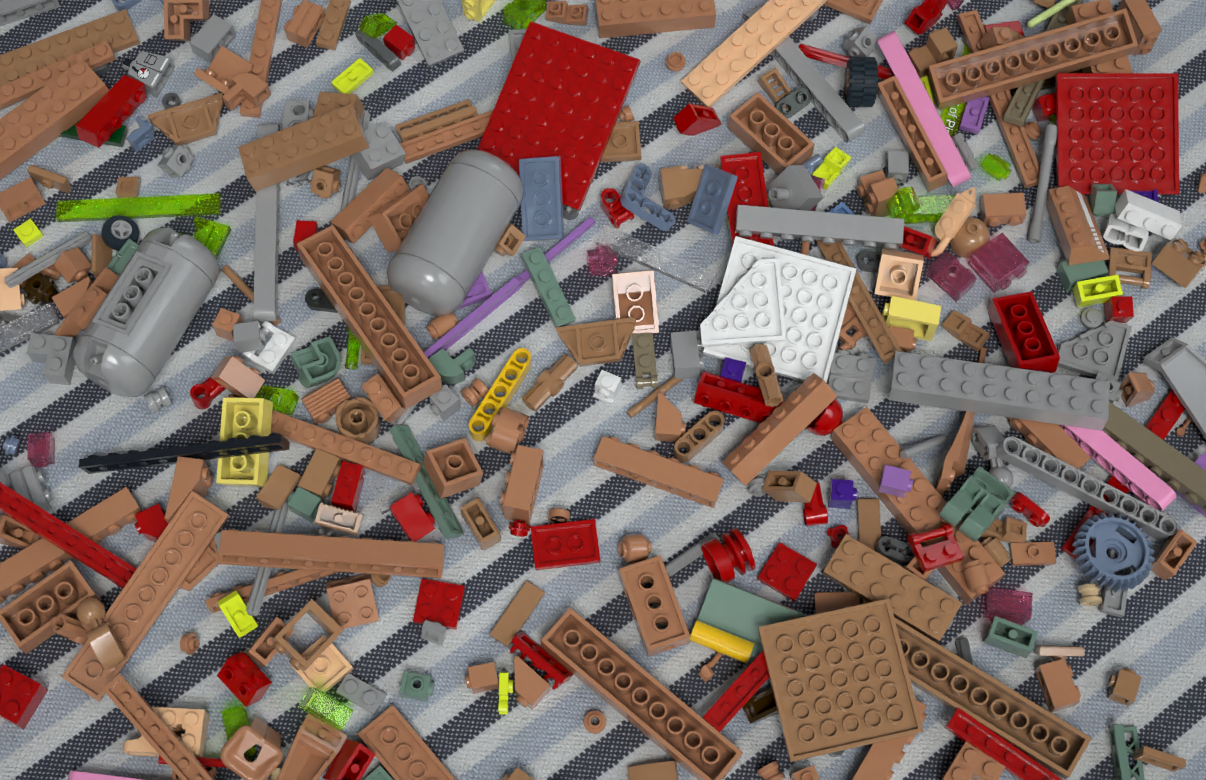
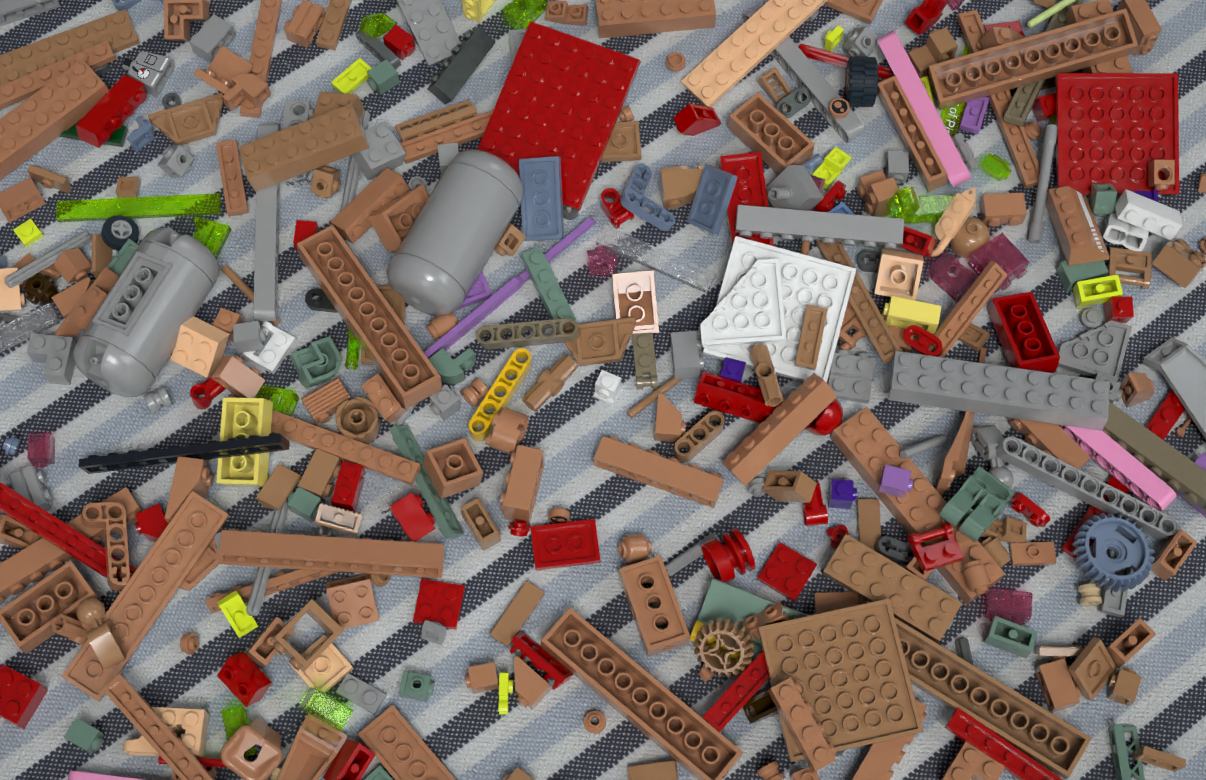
none -> sand green brick [64,718,104,755]
none -> nougat beam [81,502,130,591]
none -> light nougat brick [170,316,230,378]
none -> nougat plate [216,139,249,217]
none -> sand green brick [367,59,400,95]
none -> pearl dark grey brick [428,27,496,104]
none -> light grey brick [438,143,459,175]
none -> dark tan beam [476,318,580,350]
none -> medium nougat gear [694,617,754,677]
none -> nougat hinge [742,602,789,640]
none -> nougat brick [768,677,836,773]
none -> medium nougat plate [794,304,828,370]
none -> red plate [815,180,847,212]
none -> neon yellow plate [824,25,844,52]
none -> nougat tile [829,98,850,119]
none -> red plate [903,325,943,357]
none -> nougat plate [919,261,1008,358]
none -> medium nougat plate [1068,637,1117,701]
none -> nougat brick [1107,618,1156,669]
none -> nougat brick [1148,160,1175,190]

